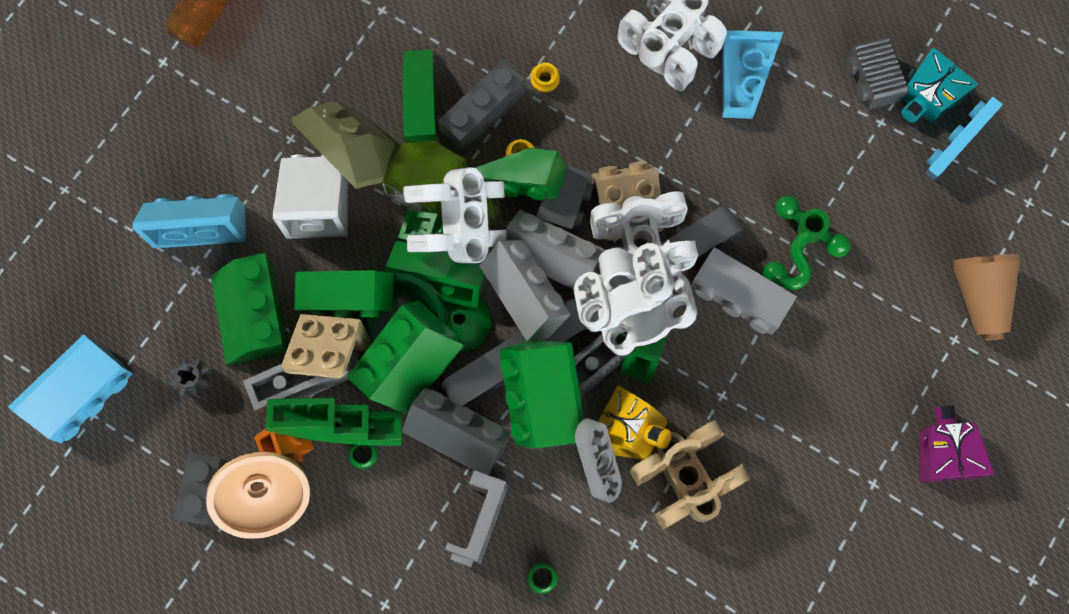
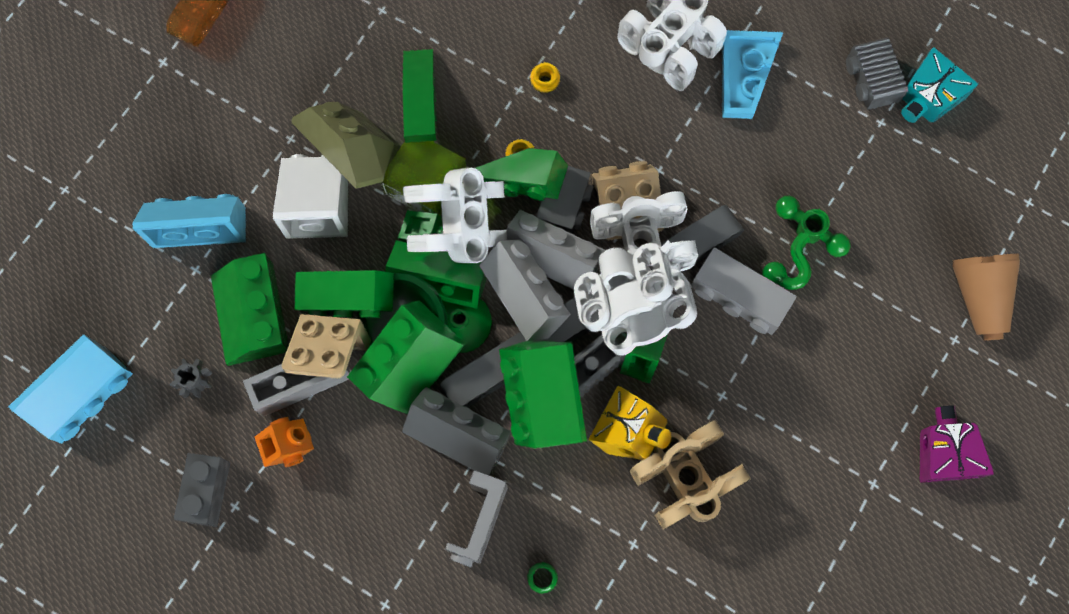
light nougat dish [206,452,310,539] -> none
green slope [265,398,402,446] -> none
green piece [348,444,378,469] -> none
dark grey brick [438,59,525,154] -> none
light grey beam [575,419,622,503] -> none
medium azure wing [925,97,1003,181] -> none

